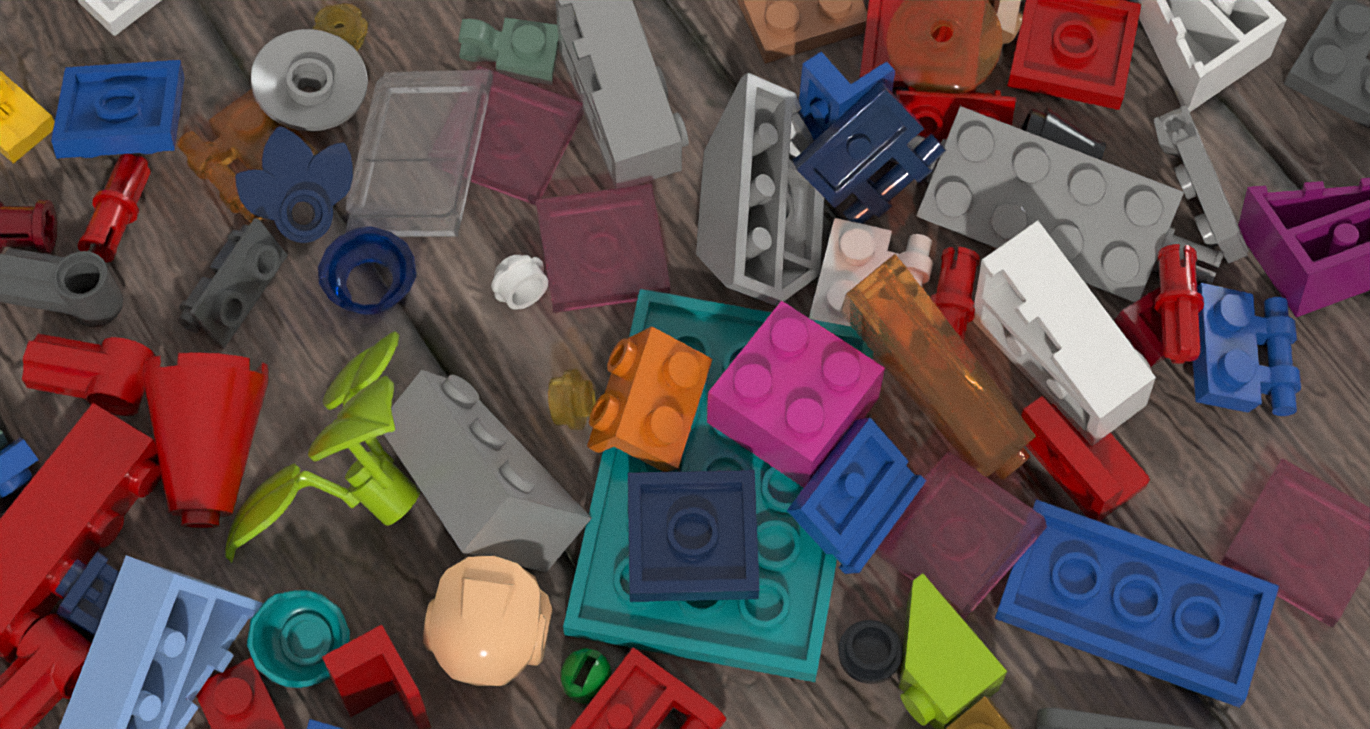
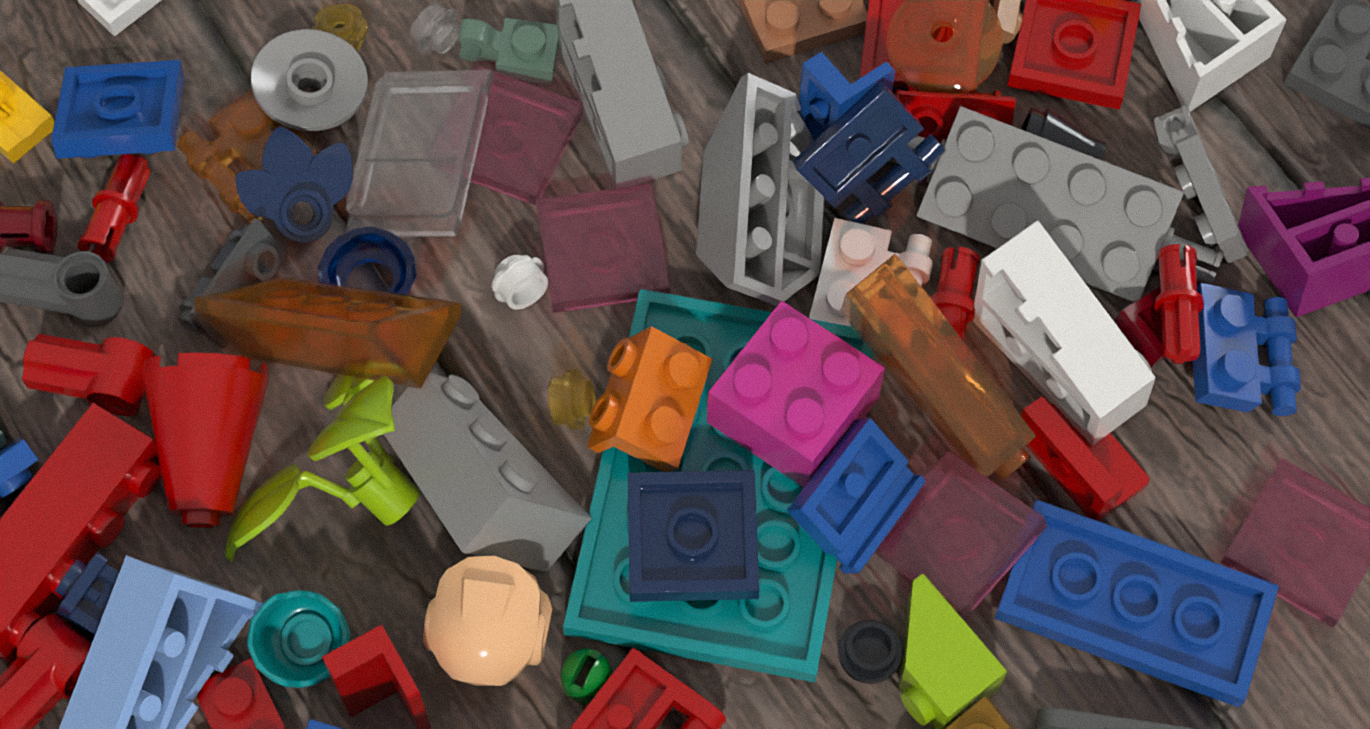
none -> clear orange slope [194,277,462,389]
none -> clear plate [409,2,460,55]

